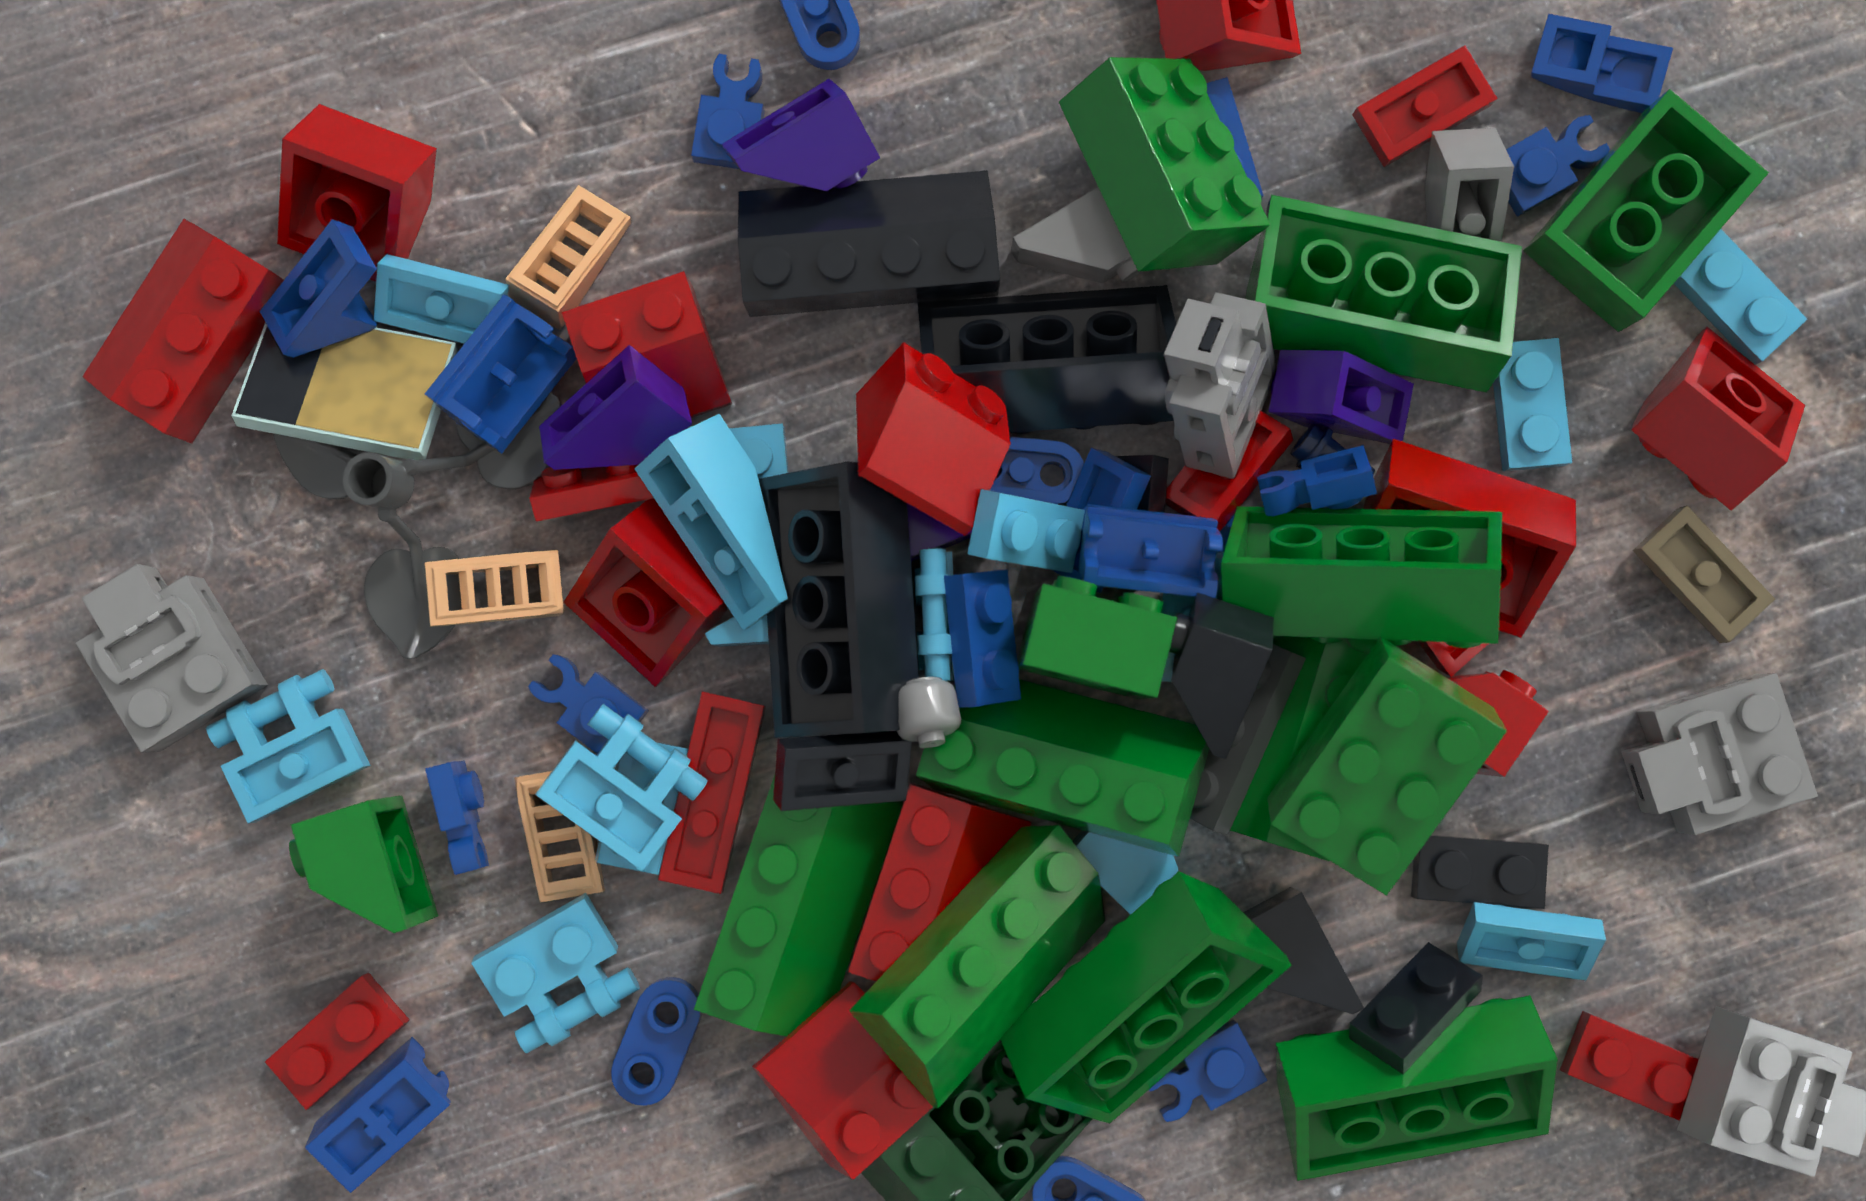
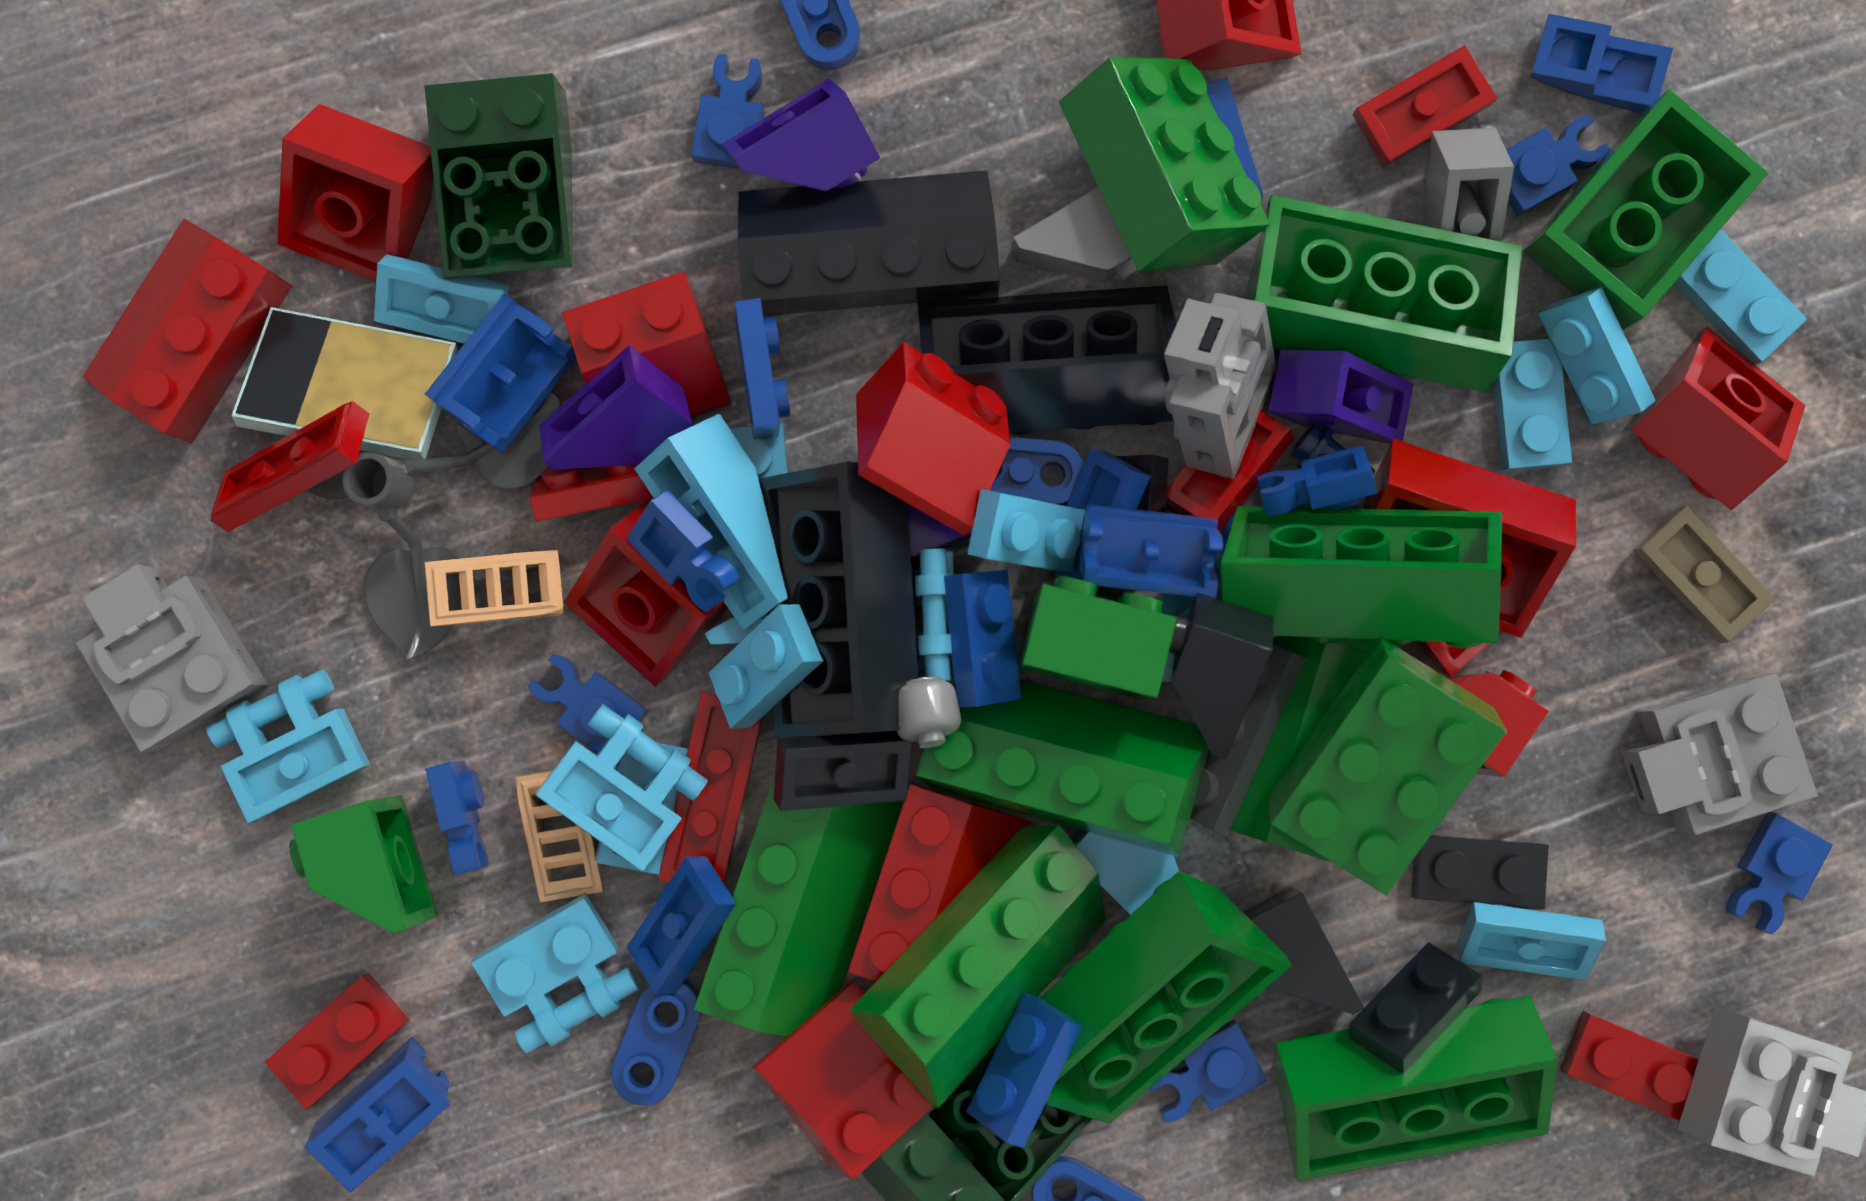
blue slope [260,219,377,358] -> none
light nougat slope [505,185,631,330] -> none
none -> red tile [210,401,370,532]
none -> dark green slope [424,73,573,279]
none -> blue plate [626,490,740,612]
none -> blue plate [627,856,736,995]
none -> medium azure plate [709,604,823,729]
none -> blue plate [734,298,790,439]
none -> blue plate [966,993,1083,1147]
none -> medium azure plate [1538,287,1656,425]
none -> blue plate [1726,812,1833,934]

